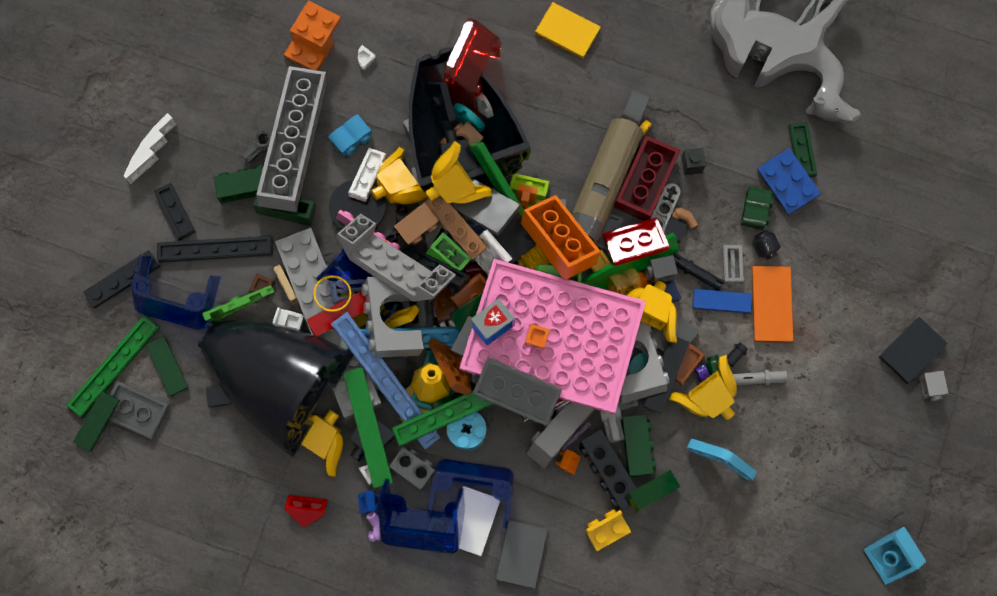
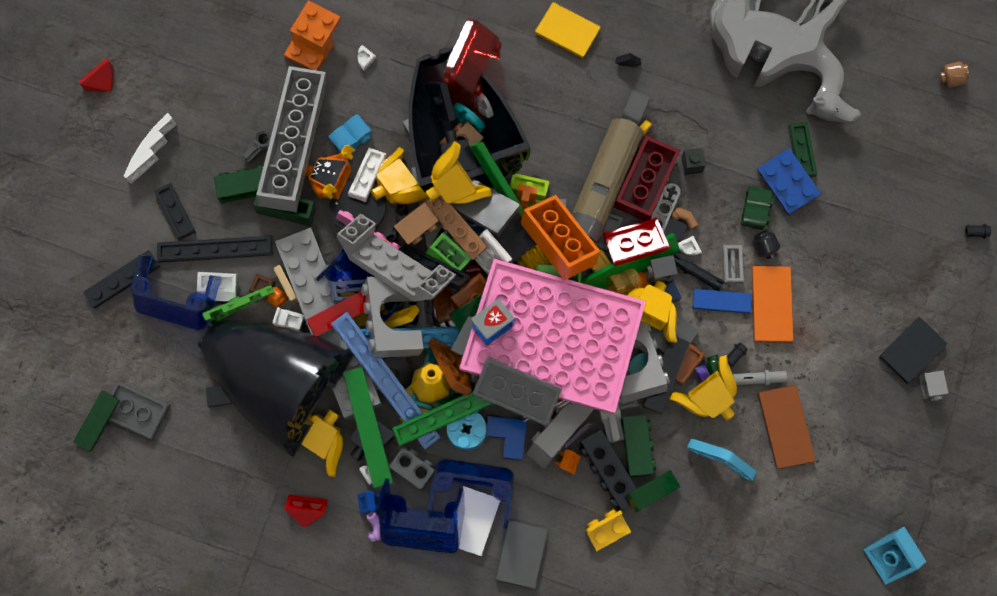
green tile [66,316,160,418] -> none
dark green tile [146,336,189,397] -> none
yellow piece [313,276,351,312] -> none
orange tile [525,324,550,350] -> none
none -> red slope [78,58,114,92]
none -> white plate [197,272,238,301]
none -> orange piece [266,287,287,308]
none -> torso [305,145,355,200]
none -> blue tile [486,416,527,460]
none -> black tile [615,53,641,67]
none -> white tile [678,236,702,256]
none -> dark orange tile [758,385,816,469]
none -> medium nougat head [940,61,969,88]
none -> black pin [965,224,991,239]

